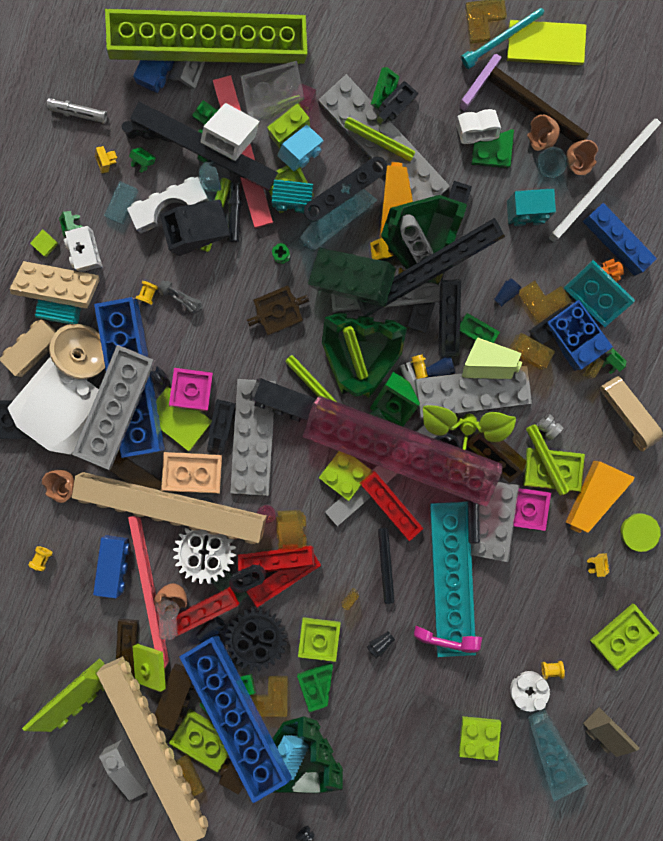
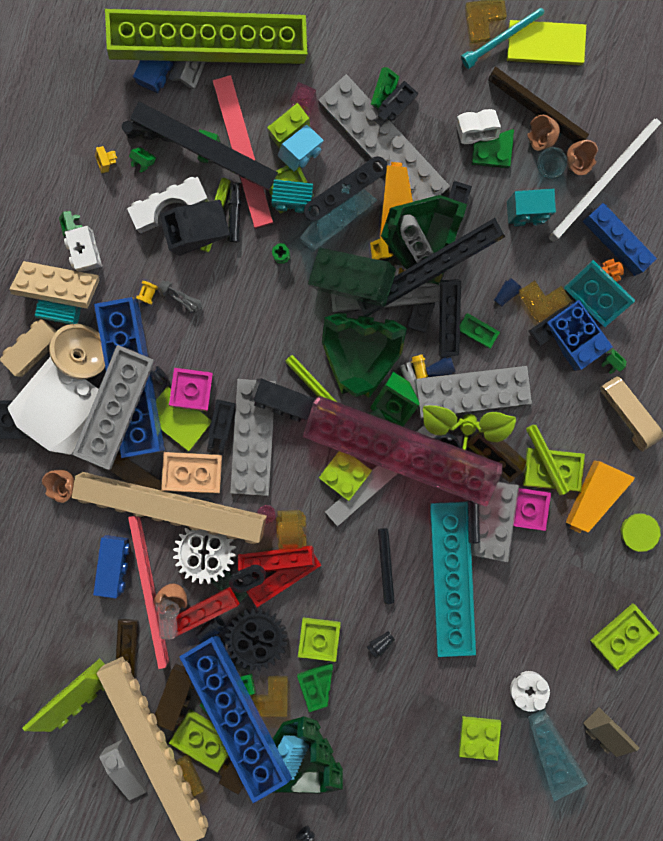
yellow bush [28,546,53,571] -> none
lime tile [30,229,59,257] -> none
light grey pin [47,98,107,124] -> none
clear light blue tile [104,181,139,225] -> none
lime plate [133,644,166,692] -> none
green tile [192,100,218,126] -> none
clear light blue hair [198,161,222,192] -> none
white brick [201,103,260,161] -> none
clear slope [241,61,305,121] -> none
dark brown plate [247,285,310,336] -> none
clear yellow tile [341,588,359,610] -> none
lime axle [343,326,368,380] -> none
lime axle [344,117,415,161] -> none
red plate [359,471,424,541] -> none
dark pink piece [414,626,482,653] -> none
lavender tile [459,54,501,111] -> none
yellowish green slope [462,337,522,379] -> none
clear yellow brick [509,333,555,370] -> none
light grey wheel [537,414,563,440] -> none
yellow bush [541,661,565,680] -> none
clear yellow tile [583,358,604,379] -> none
yellow tile [587,553,609,577] -> none

